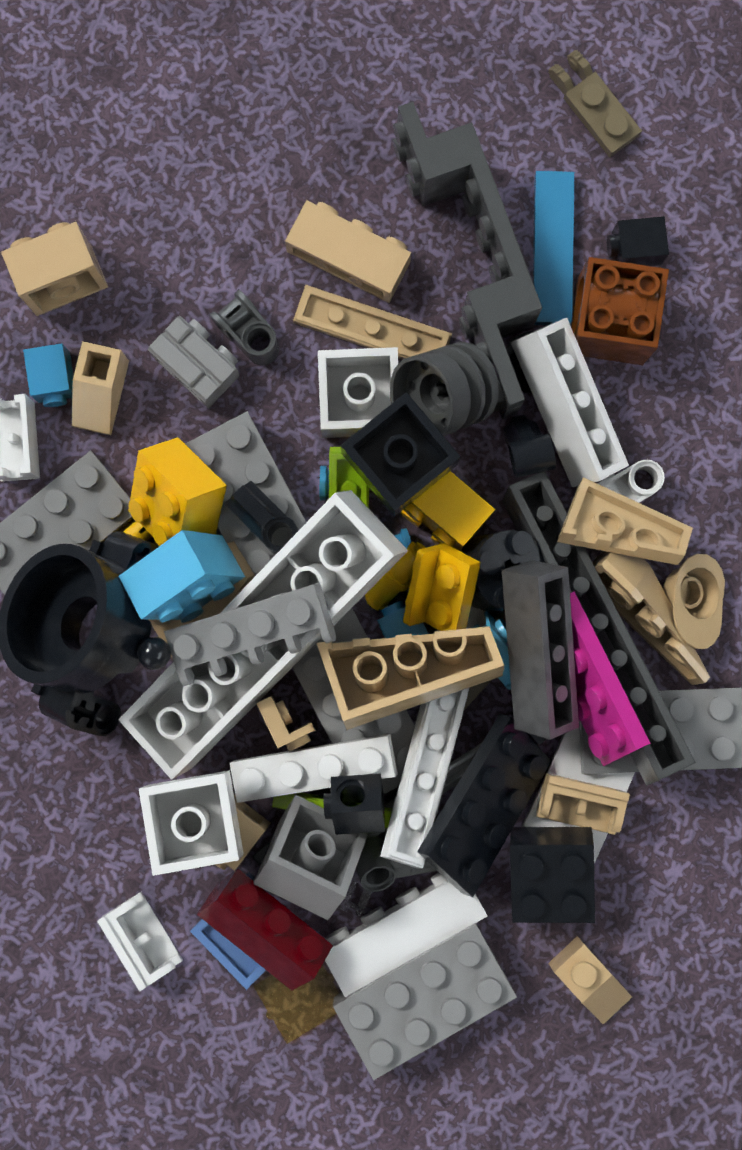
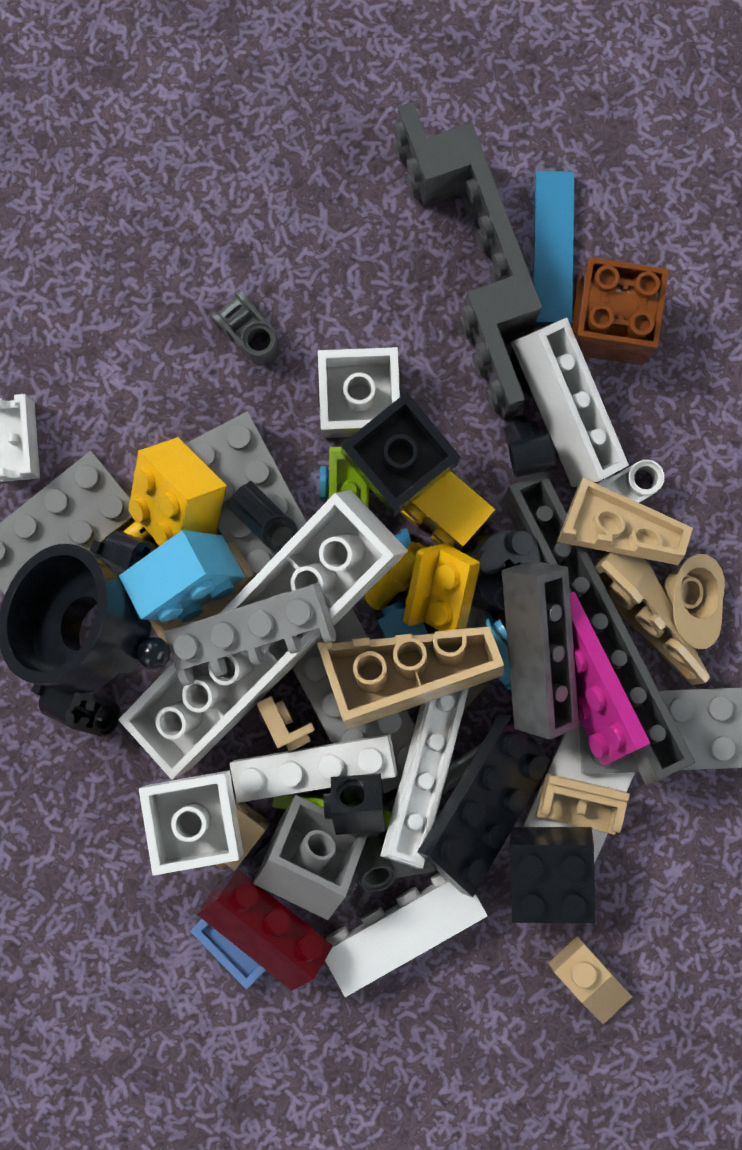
tan brick [1,222,108,316] -> none
dark azure brick [23,343,74,407] -> none
tan slope [72,341,129,436] -> none
white hinge [97,891,183,992] -> none
light grey brick [147,316,240,409] -> none
clear yellow piece [253,965,340,1044] -> none
tan brick [285,200,411,303] -> none
tan tile [293,285,452,360] -> none
light grey brick [333,923,517,1080] -> none
dark grey wheel [390,341,499,436] -> none
dark tan hinge [548,50,642,157] -> none
black brick [607,216,669,266] -> none

